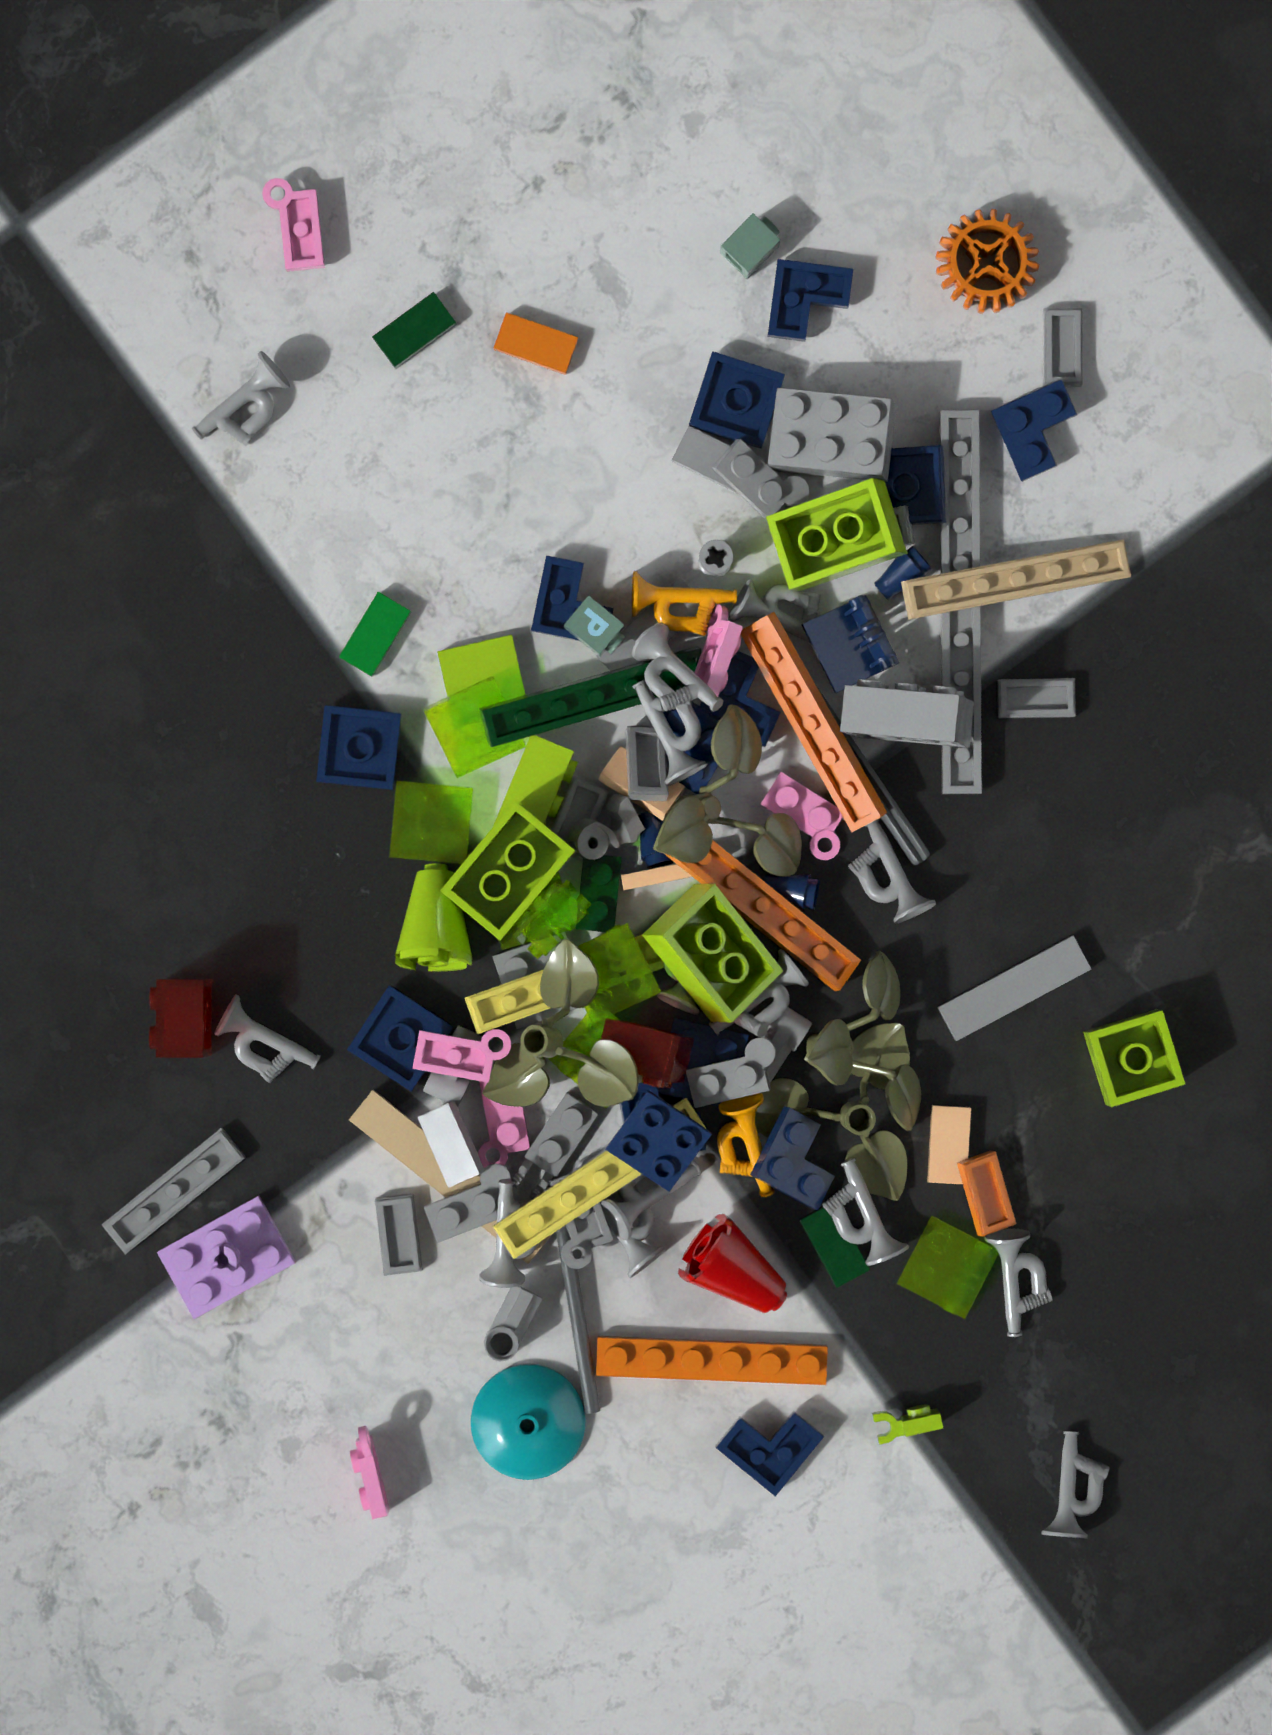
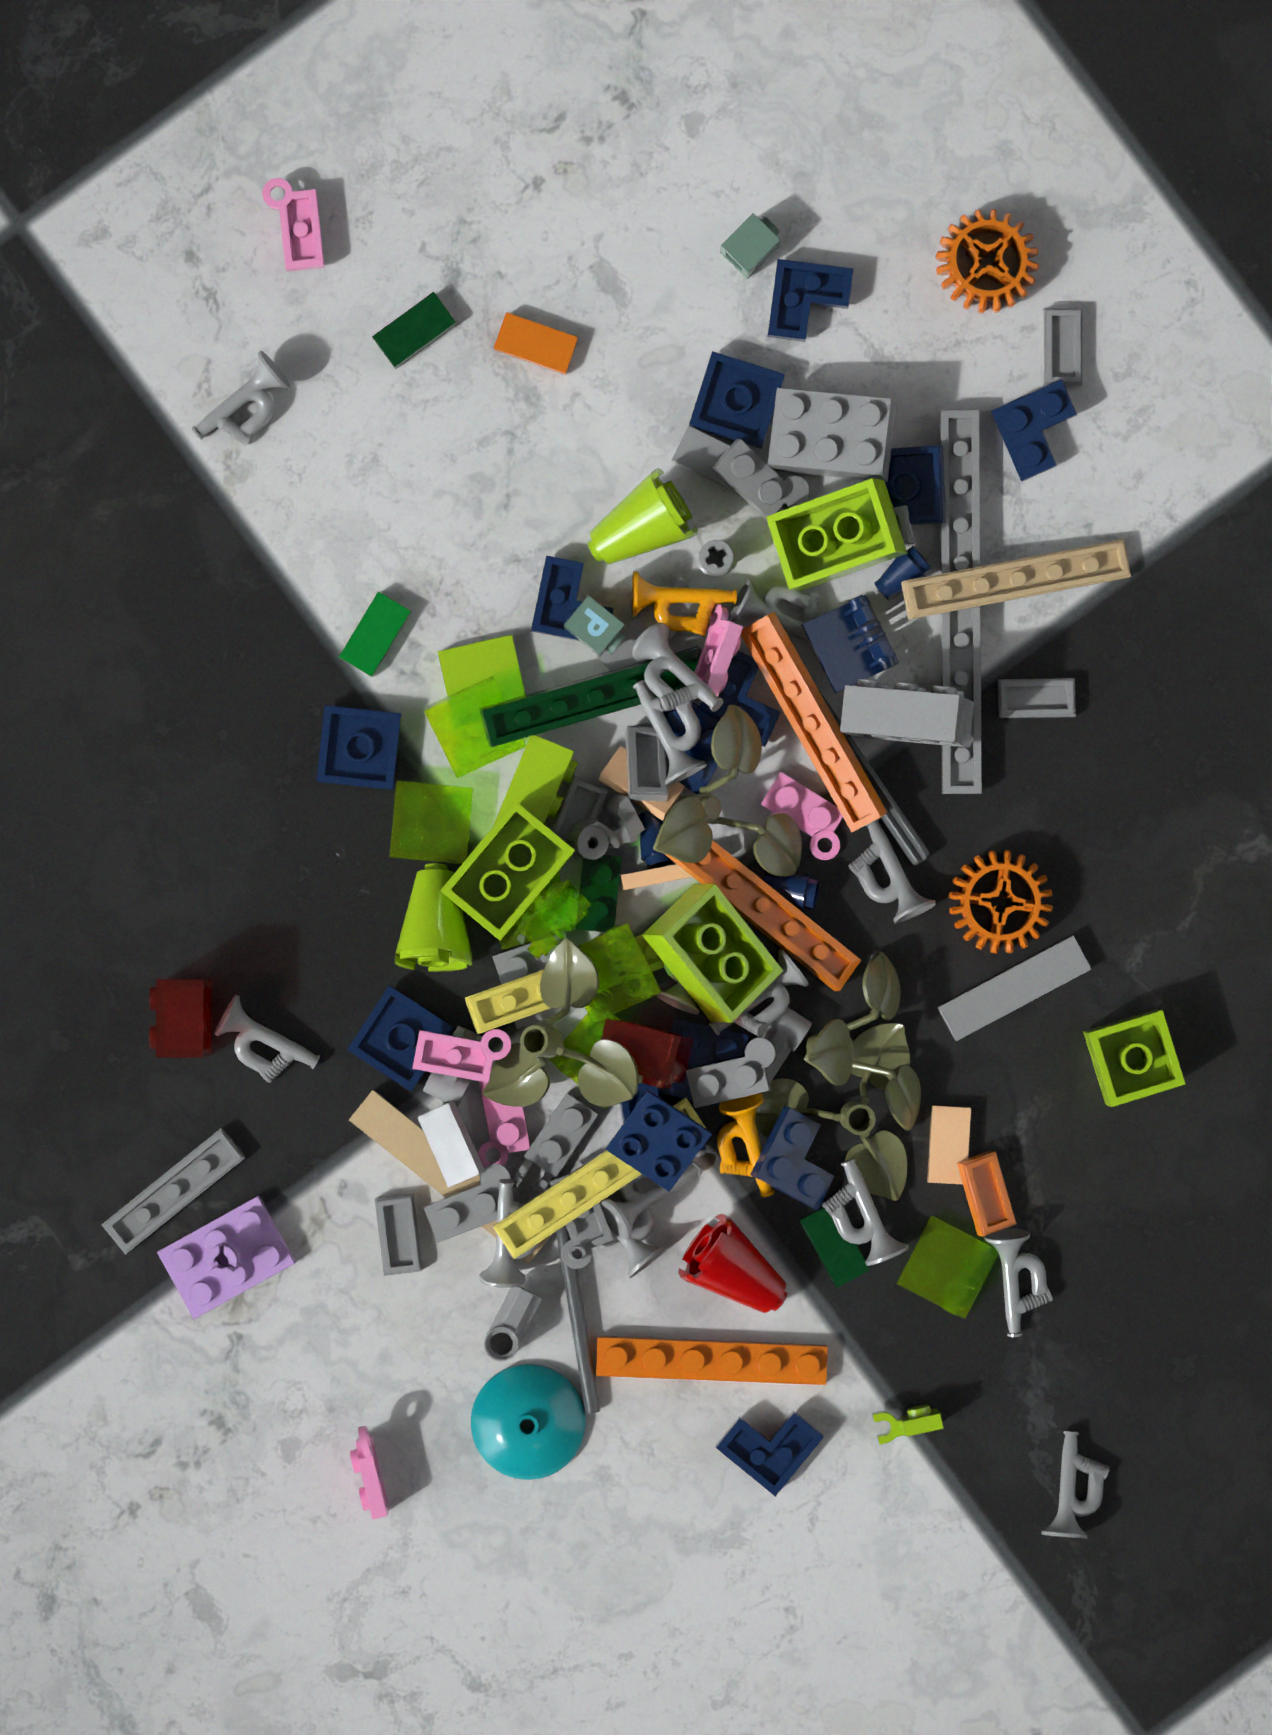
none -> lime cone [587,468,698,565]
none -> orange gear [948,850,1053,954]

